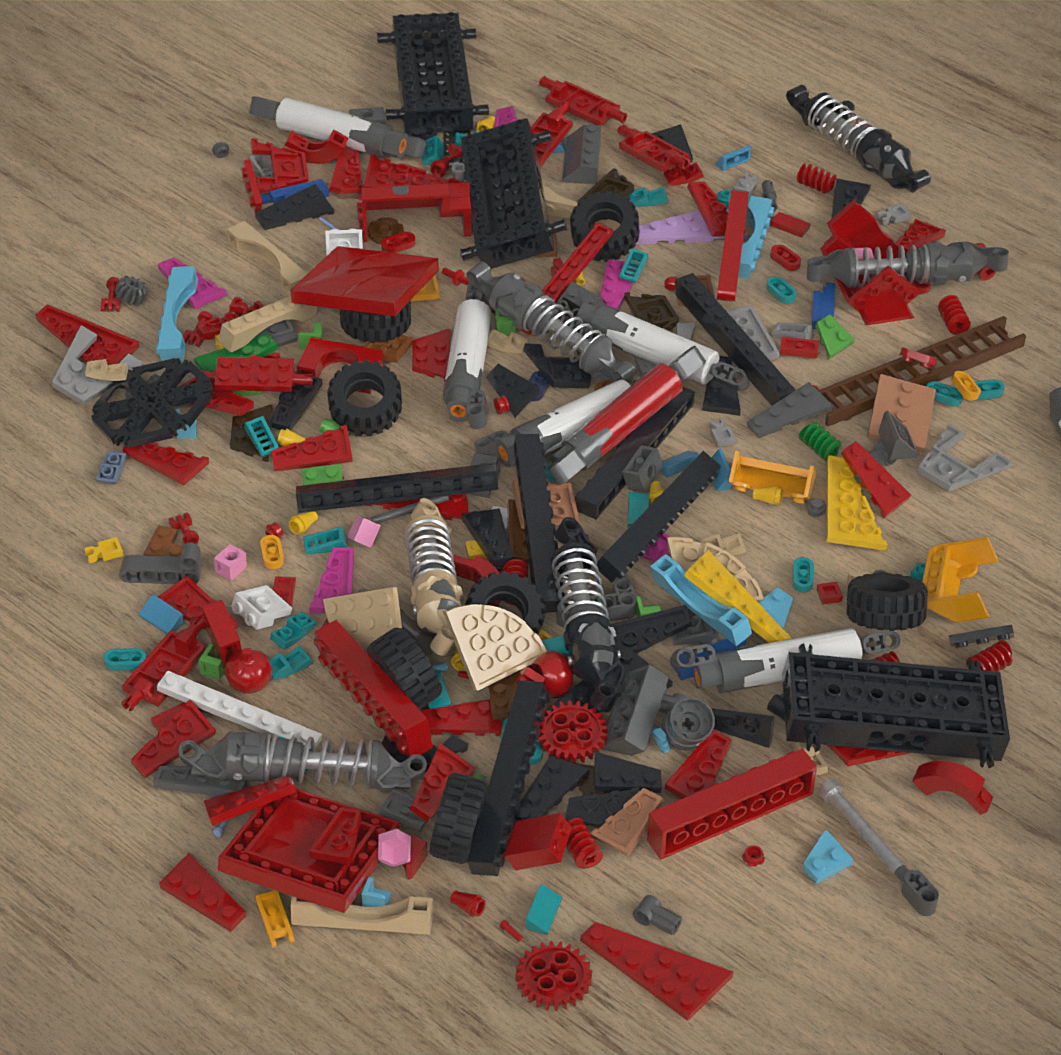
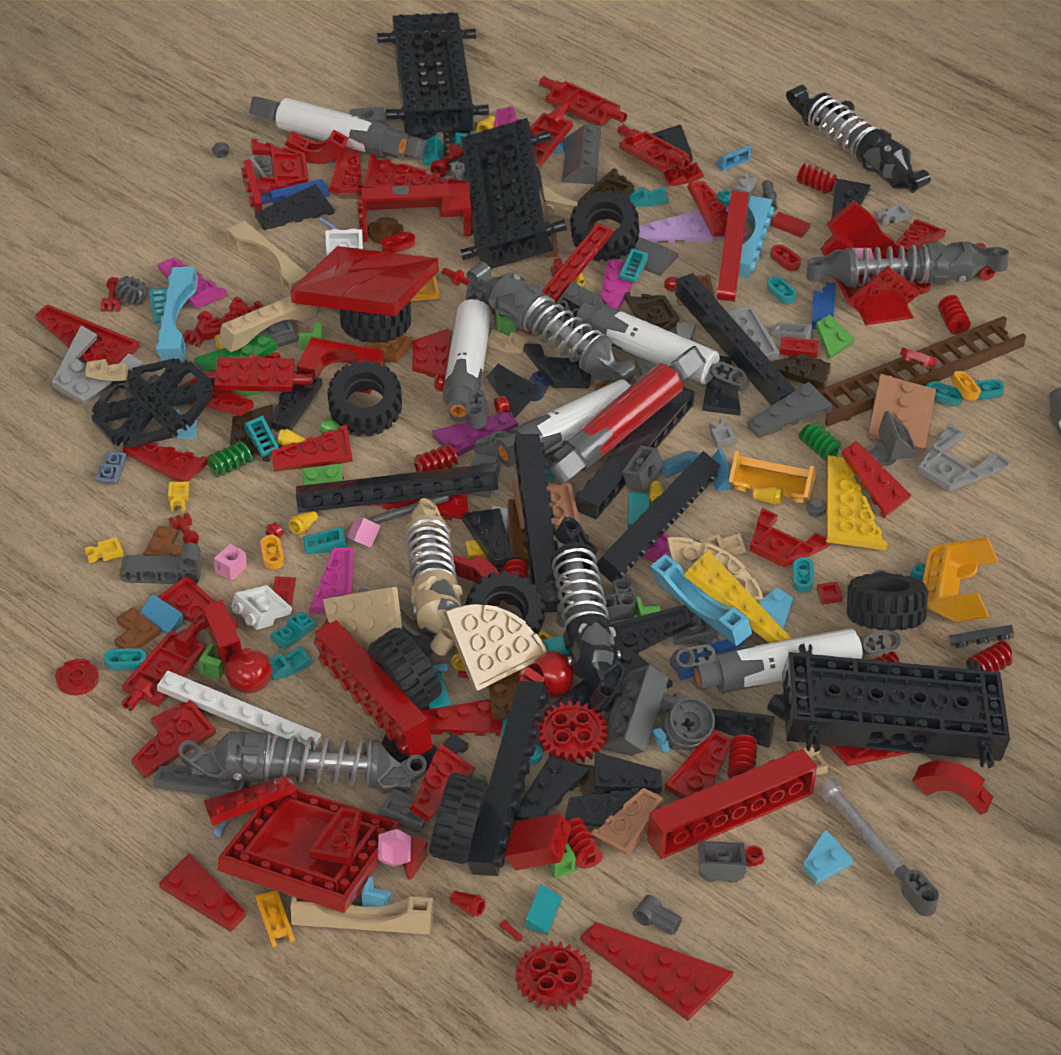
none -> red tile [55,659,99,696]
none -> dark orange plate [114,607,161,649]
none -> teal slope [149,287,167,324]
none -> yellow plate [168,482,190,512]
none -> green piece [208,441,253,478]
none -> red piece [414,444,458,472]
none -> magenta wing [432,412,518,457]
none -> red hinge [434,375,446,392]
none -> bright green panel [547,843,576,878]
none -> dark grey slope [633,237,679,276]
none -> dark grey slope [698,841,747,883]
none -> red piece [727,735,757,778]
none -> red wing [749,508,830,568]
none -> dark brown wing [772,354,831,390]

